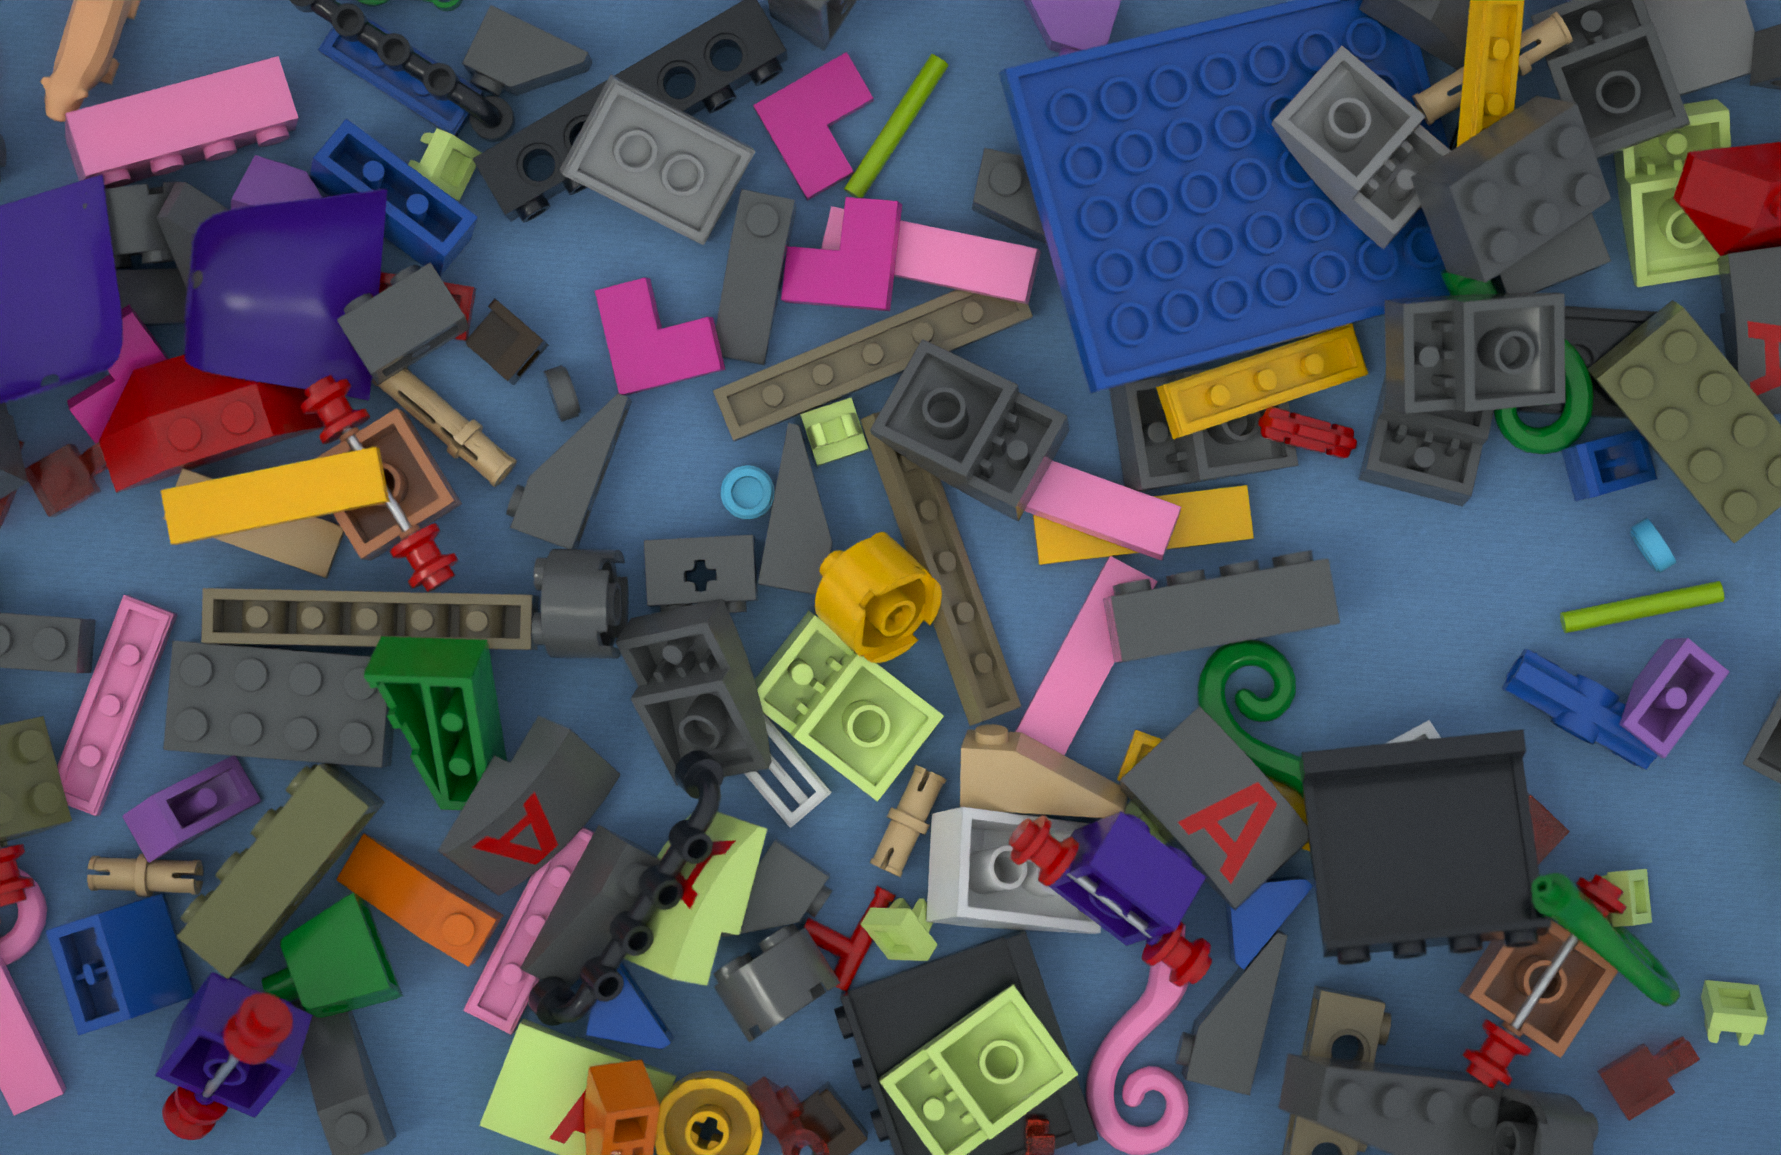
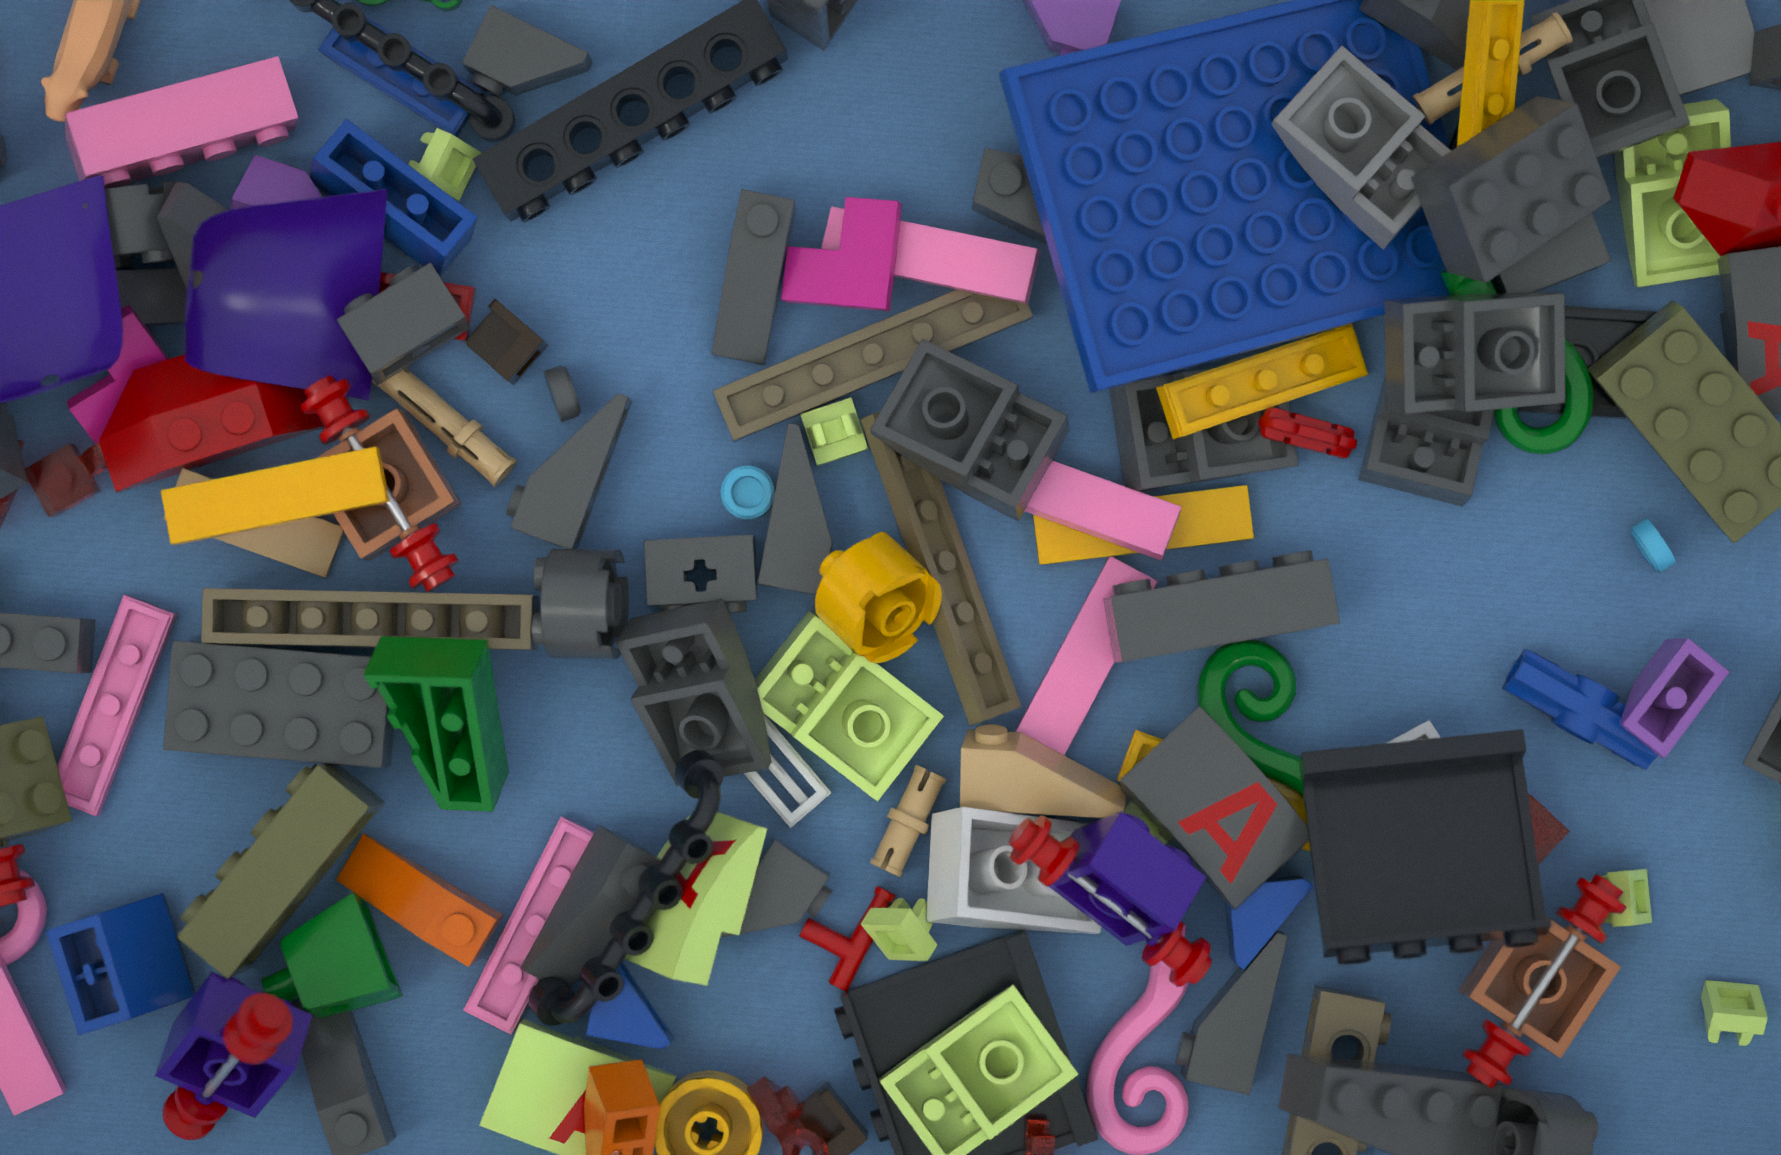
tan pin [87,853,203,897] -> none
medium lavender slope [122,756,261,863] -> none
dark grey slope [438,716,621,896] -> none
light grey tile [560,75,755,245] -> none
dark pink tile [595,277,726,396] -> none
dark grey brick [713,923,841,1042] -> none
dark pink tile [753,52,873,201] -> none
lime bar [844,54,949,198] -> none
green plant [1532,873,1680,1007] -> none
lime bar [1560,581,1724,634] -> none
blue slope [1561,429,1657,501] -> none
clear red plate [1597,1036,1700,1121] -> none

